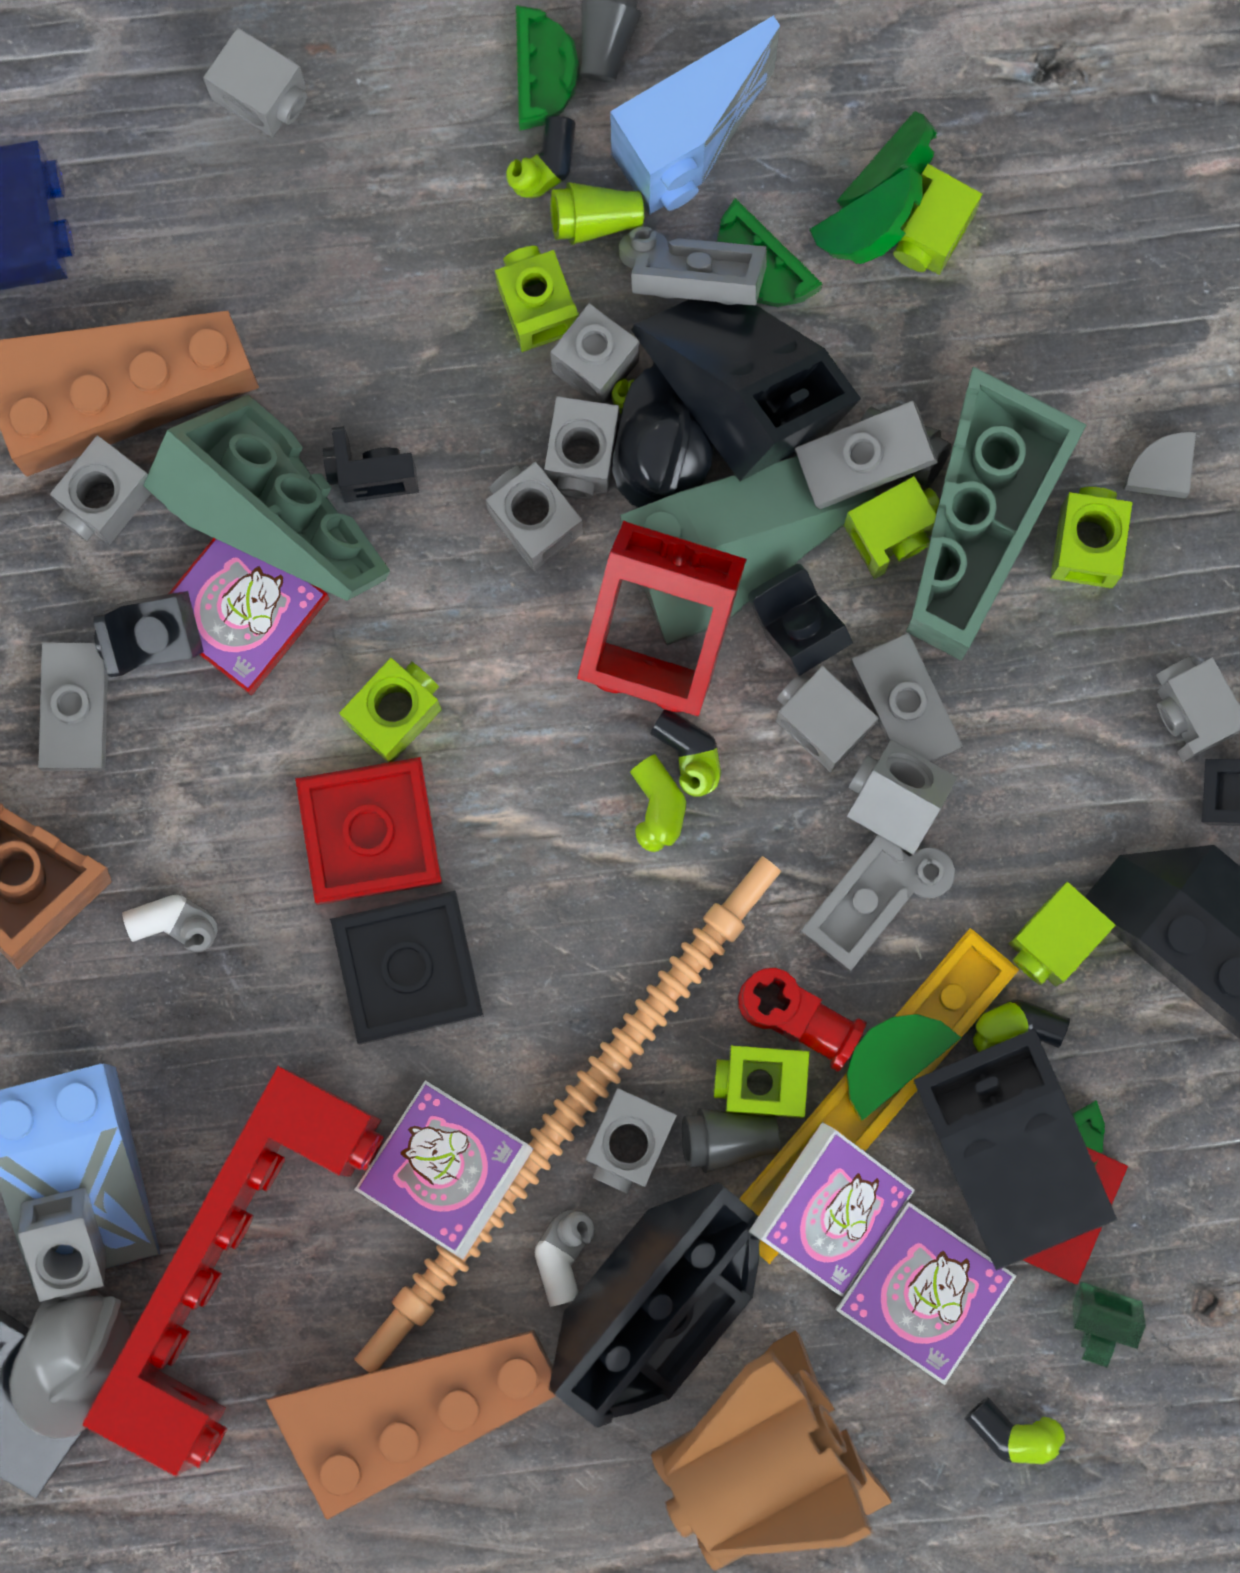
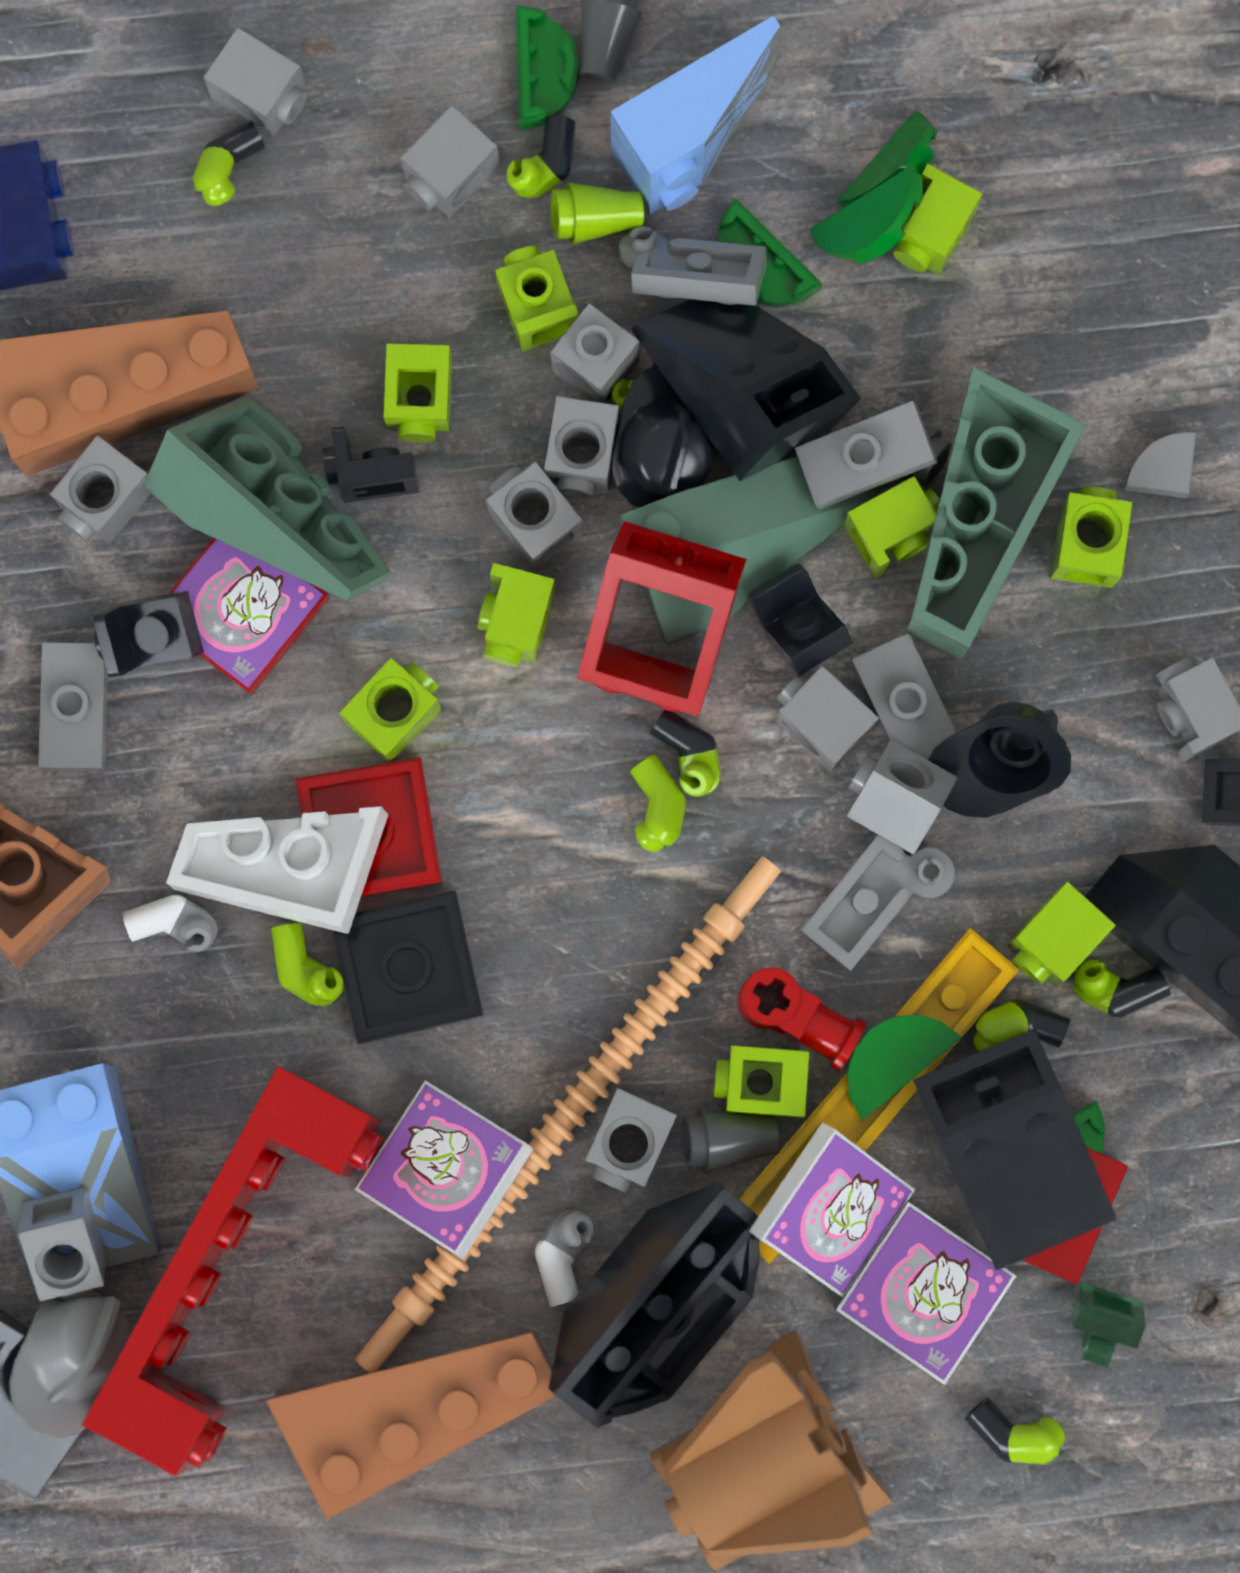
none -> white wing [166,806,388,934]
none -> arm [192,120,266,206]
none -> lime arm [271,923,344,1006]
none -> lime brick [383,343,453,443]
none -> light grey brick [400,105,500,219]
none -> lime brick [477,562,556,667]
none -> black piece [928,702,1071,818]
none -> arm [1073,960,1171,1017]

